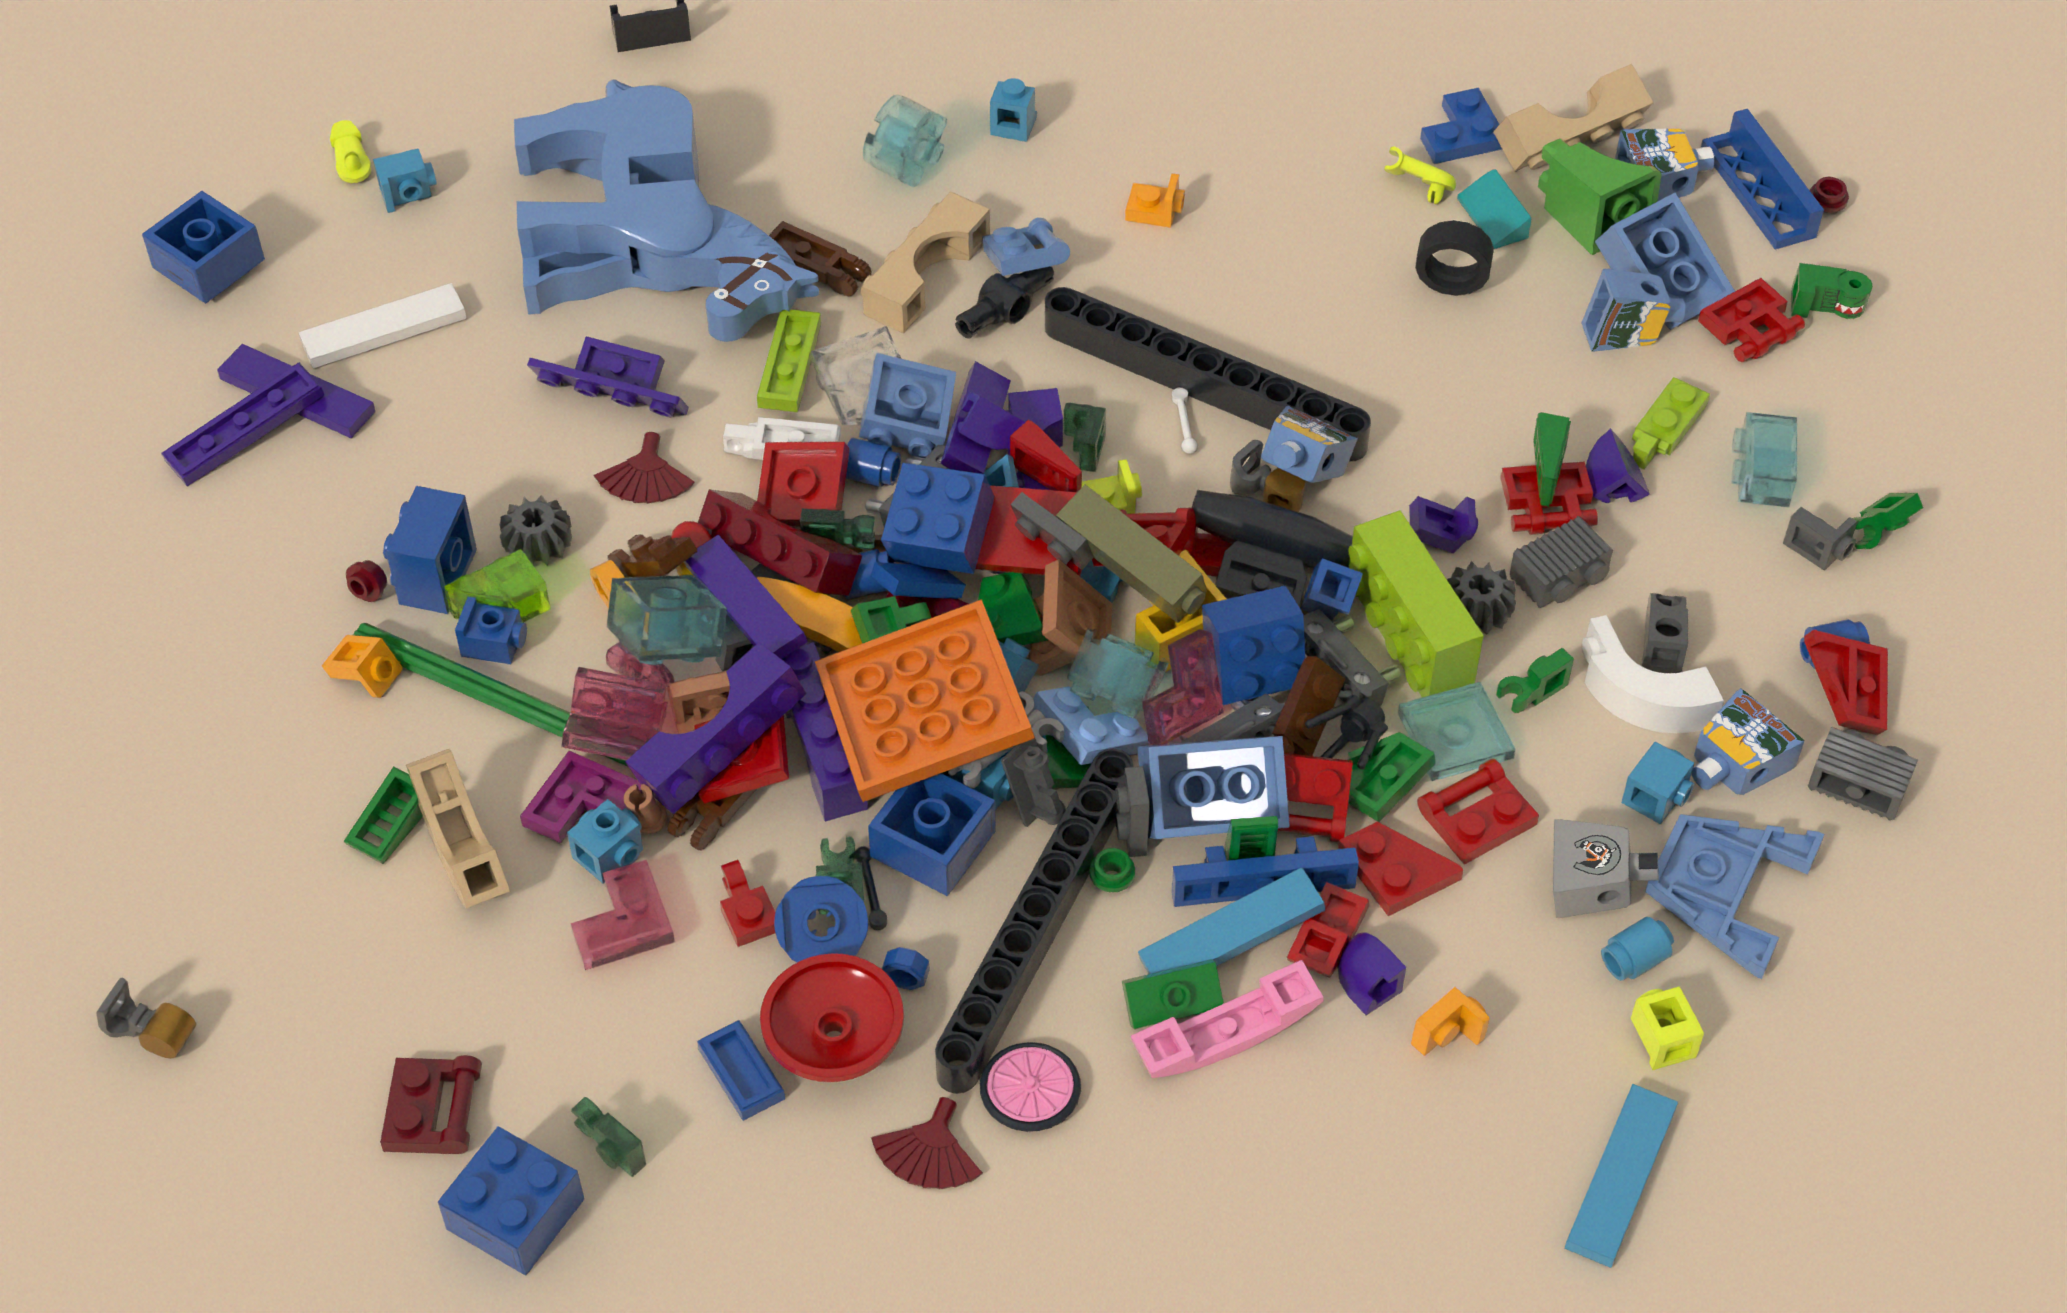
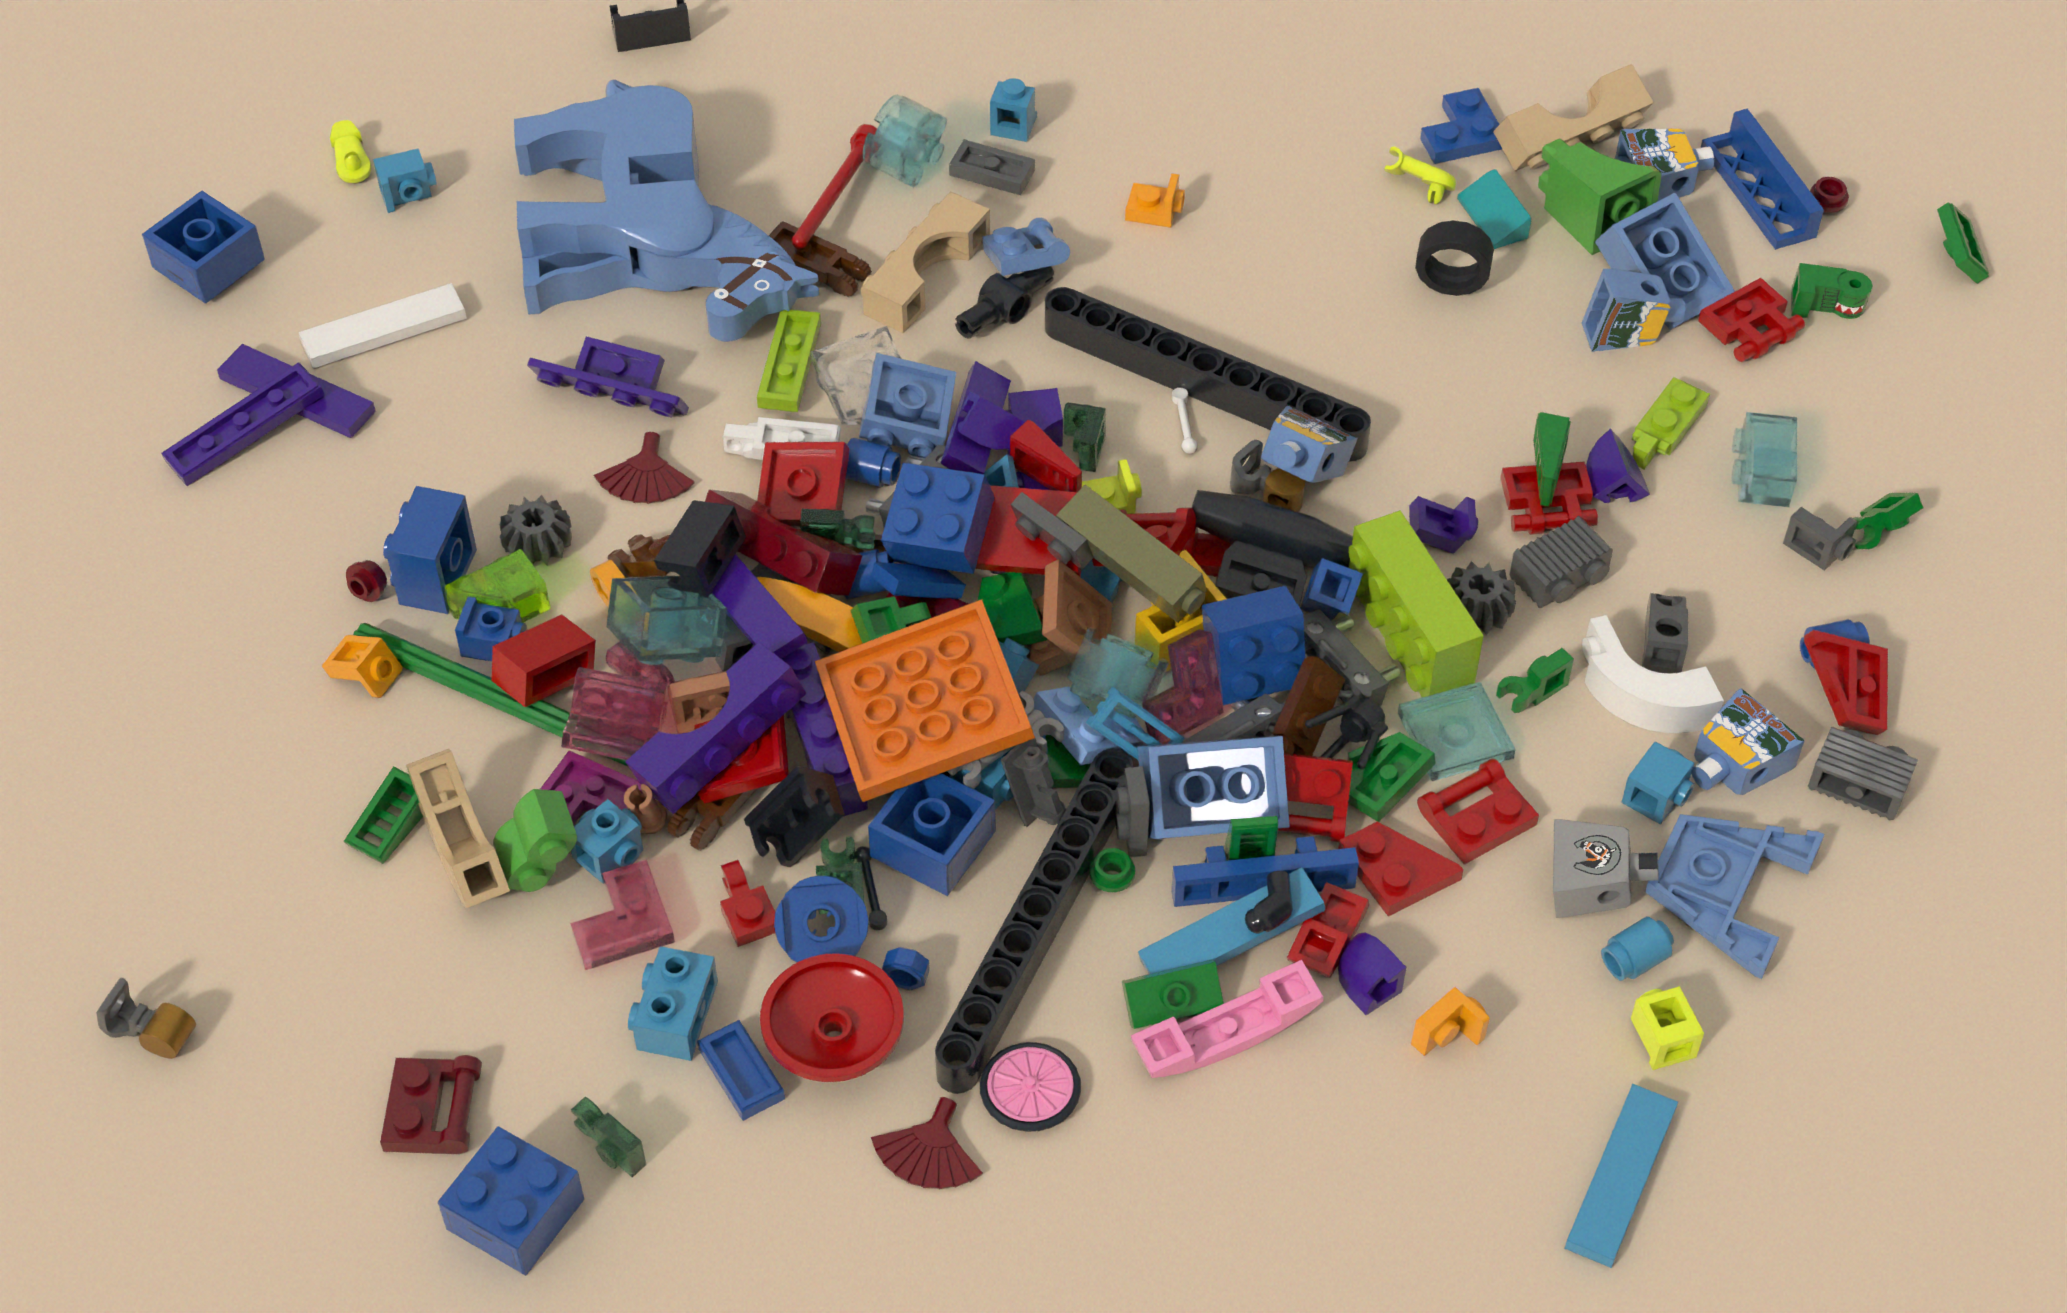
none -> red brick [491,614,596,707]
none -> bright green brick [493,789,577,892]
none -> dark azure brick [628,946,718,1061]
none -> black hinge [654,500,746,598]
none -> black hinge [744,765,845,867]
none -> red piece [792,124,884,249]
none -> dark grey plate [949,139,1035,196]
none -> dark azure tile [1086,686,1185,761]
none -> black arm [1245,871,1293,934]
none -> green plate [1937,202,1989,284]

